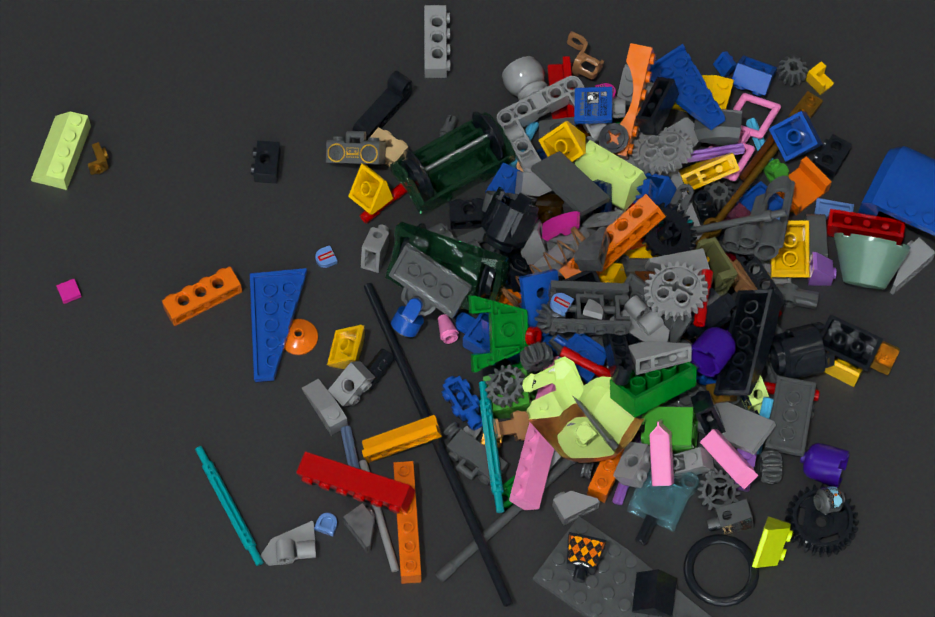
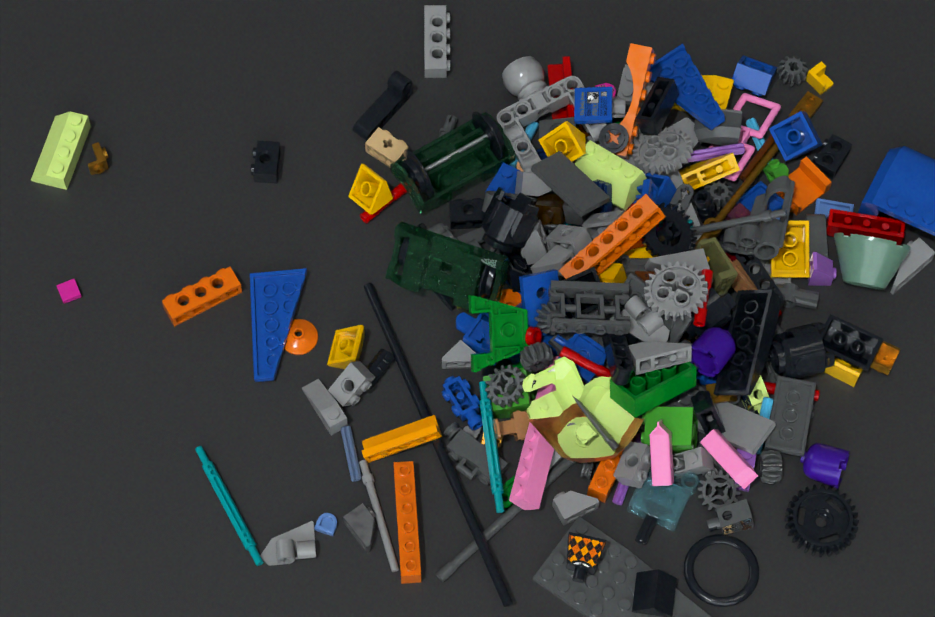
red brick [296,452,416,514] -> none
medium blue tile [315,245,337,268] -> none
dark grey piece [326,131,386,164] -> none
light grey torso [361,224,389,273] -> none
dark grey plate [388,243,472,337] -> none
bright pink cone [438,314,459,344] -> none
medium nougat piece [501,226,586,307] -> none
dark pink slope [542,211,580,241] -> none
medium blue tile [550,293,574,317] -> none
medium nougat piece [567,31,605,79] -> none
flat silver slope [574,228,610,271] -> none
light grey tile [583,299,603,320] -> none
blue tile [713,51,737,77] -> none
neon yellow slope [752,516,793,568] -> none
head [813,486,845,514] -> none
none -> light grey slope [442,340,476,369]

